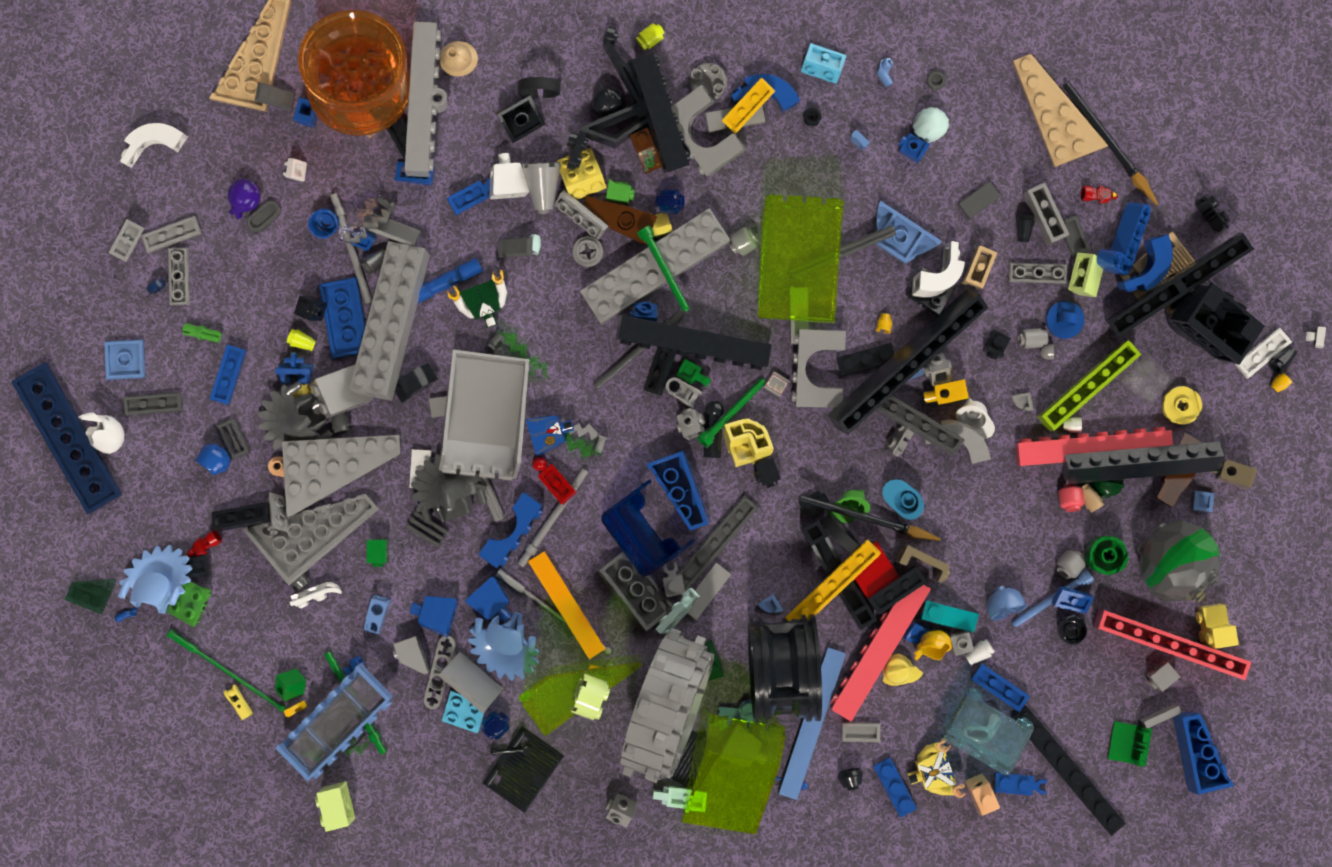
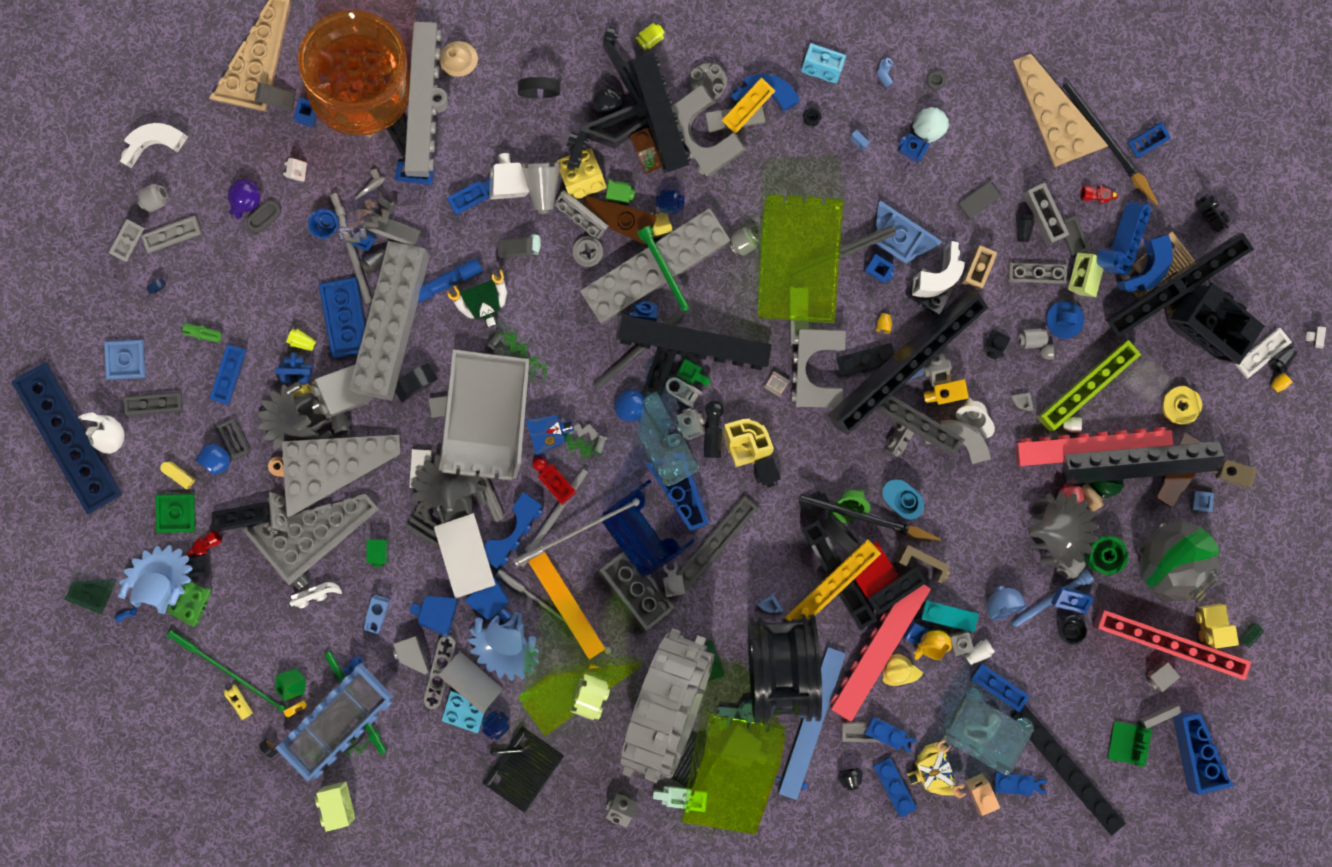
light grey tile [168,247,190,306] -> none
black brick [294,296,328,321] -> none
black slope [496,94,546,143] -> none
light aqua hinge [656,588,700,634] -> none
light grey tile [688,563,731,620] -> none
green piece [697,378,766,448] -> none
none -> light grey head [138,184,168,212]
none -> green tile [155,494,196,533]
none -> light yellow bar [160,462,196,490]
none -> black tile [259,739,278,758]
none -> light grey bar [355,169,385,199]
none -> white sticker [434,513,495,598]
none -> light grey piece [513,498,640,567]
none -> blue hair [614,389,648,422]
none -> clear light blue windscreen [637,391,700,486]
none -> blue plate [863,716,917,753]
none -> blue brick [864,254,895,284]
none -> dark grey piece [1028,491,1099,568]
none -> blue slope [1127,122,1171,158]
none -> clear green piece [1238,623,1265,648]

